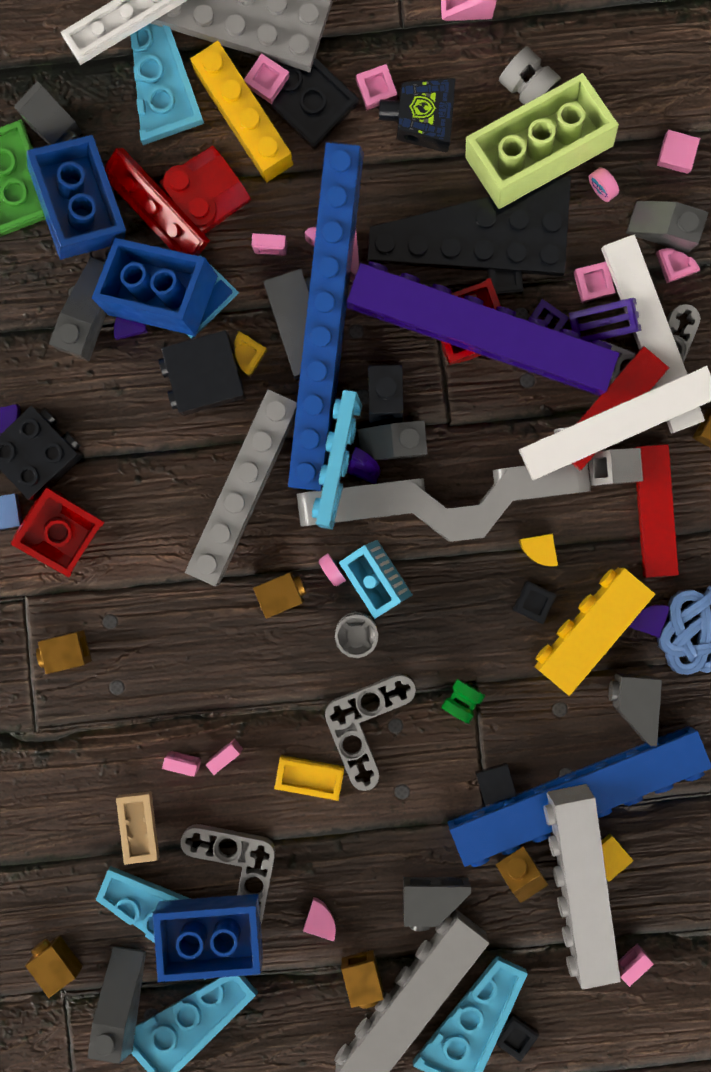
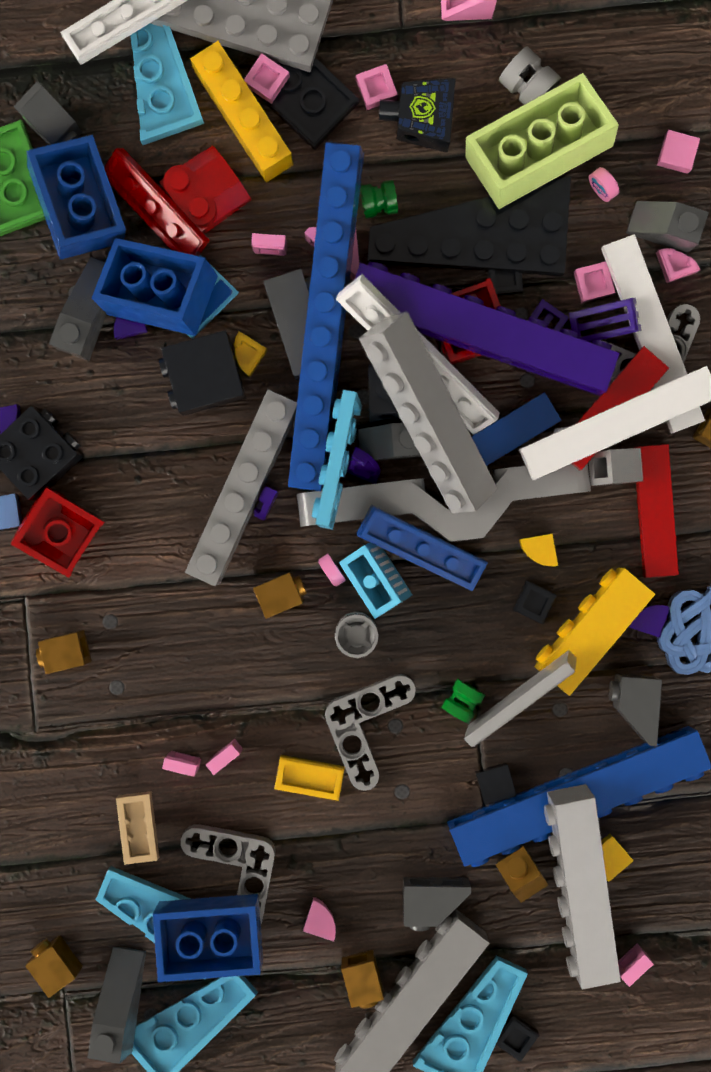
none -> dark purple tile [253,486,279,521]
none -> white tile [336,274,500,435]
none -> blue tile [356,505,488,591]
none -> light grey brick [359,312,498,513]
none -> green wheel [360,180,398,219]
none -> light grey tile [464,650,577,747]
none -> blue tile [472,392,561,466]

